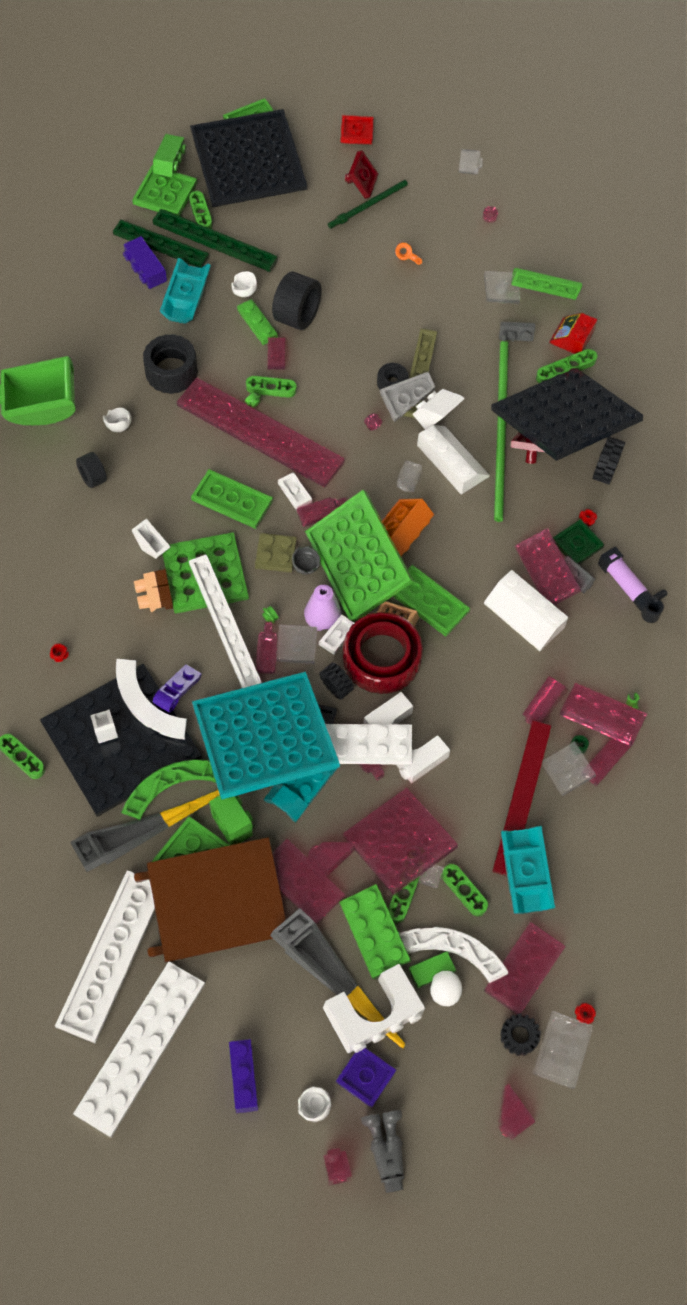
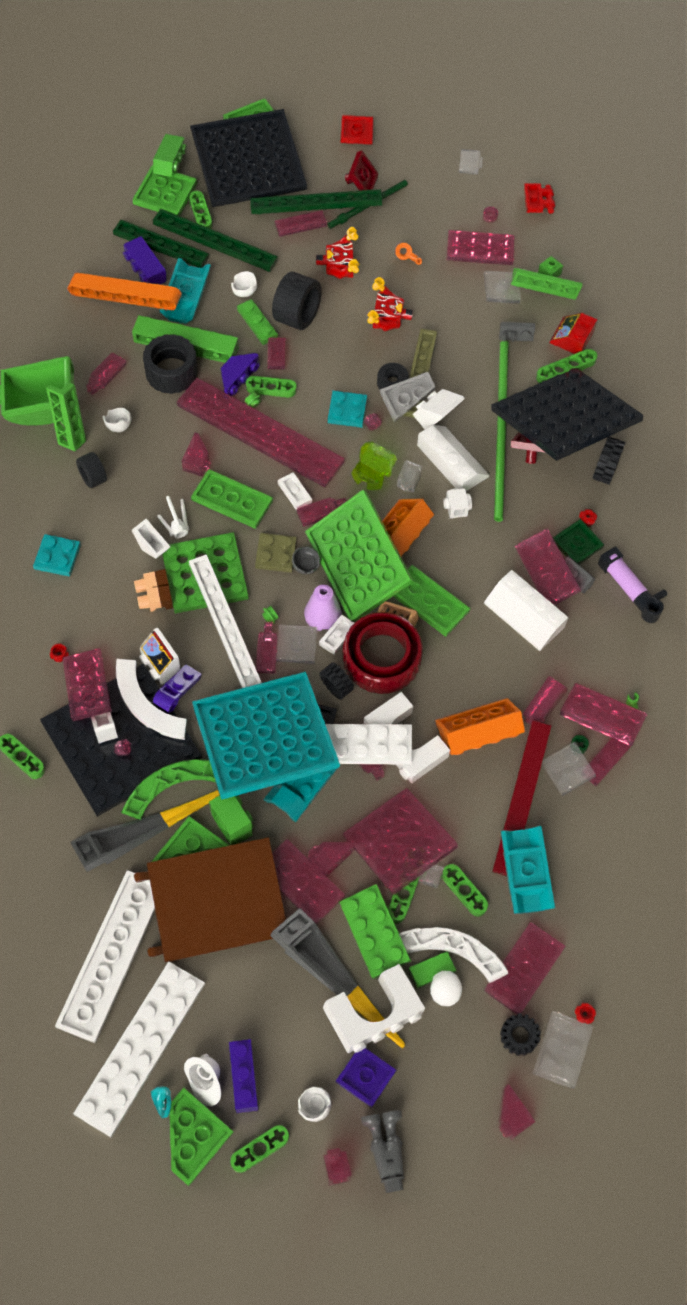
none -> teal plate [33,534,81,577]
none -> bright green fence [46,382,86,451]
none -> clear pink plate [62,648,112,721]
none -> orange beam [67,273,182,310]
none -> clear pink hinge [86,353,126,395]
none -> clear pink hinge [114,739,131,756]
none -> bright green brick [132,315,239,363]
none -> slope [139,628,180,685]
none -> teal piece [151,1086,171,1118]
none -> white plant [158,496,190,538]
none -> bright green plate [169,1088,234,1186]
none -> clear pink slope [182,432,211,477]
none -> white piece [184,1054,221,1106]
none -> dark purple slope [221,353,259,400]
none -> bright green beam [230,1125,289,1173]
none -> dark green plate [251,189,382,214]
none -> clear pink plate [275,210,327,237]
none -> red torso [316,227,360,279]
none -> teal plate [328,390,367,428]
none -> clear neon green piece [351,441,397,490]
none -> red torso [367,277,413,331]
none -> orange slope [435,698,525,755]
none -> white brick [443,488,472,519]
none -> clear pink plate [447,230,514,265]
none -> red plate [524,183,555,214]
none -> bright green plate [538,256,563,277]

